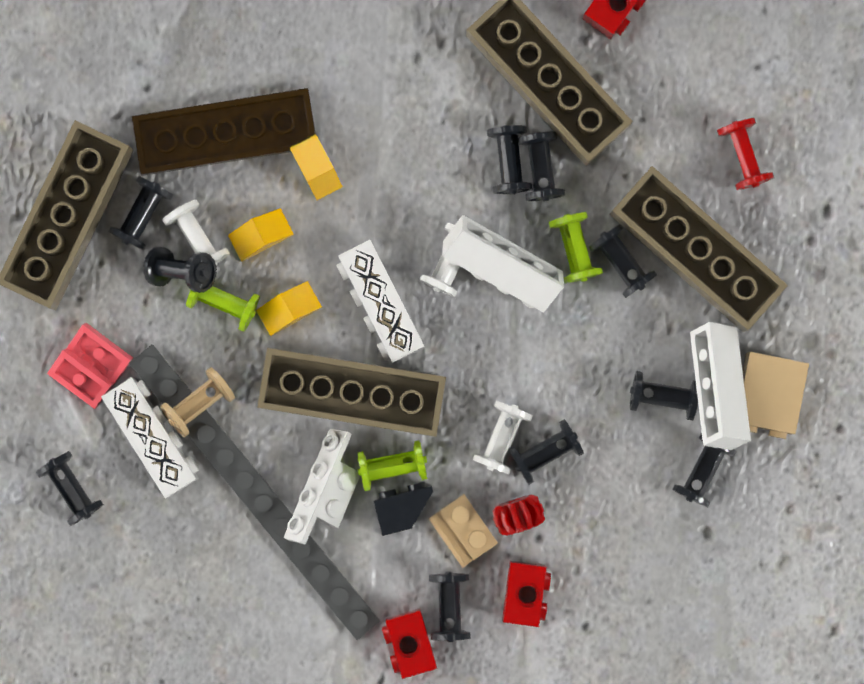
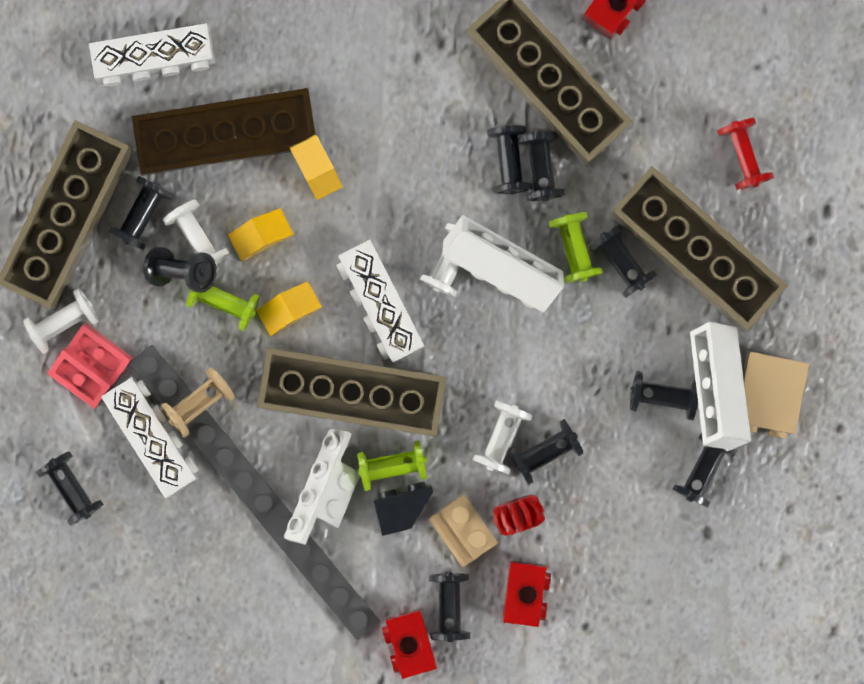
none -> white hose [23,288,99,354]
none -> white brick [89,23,215,86]

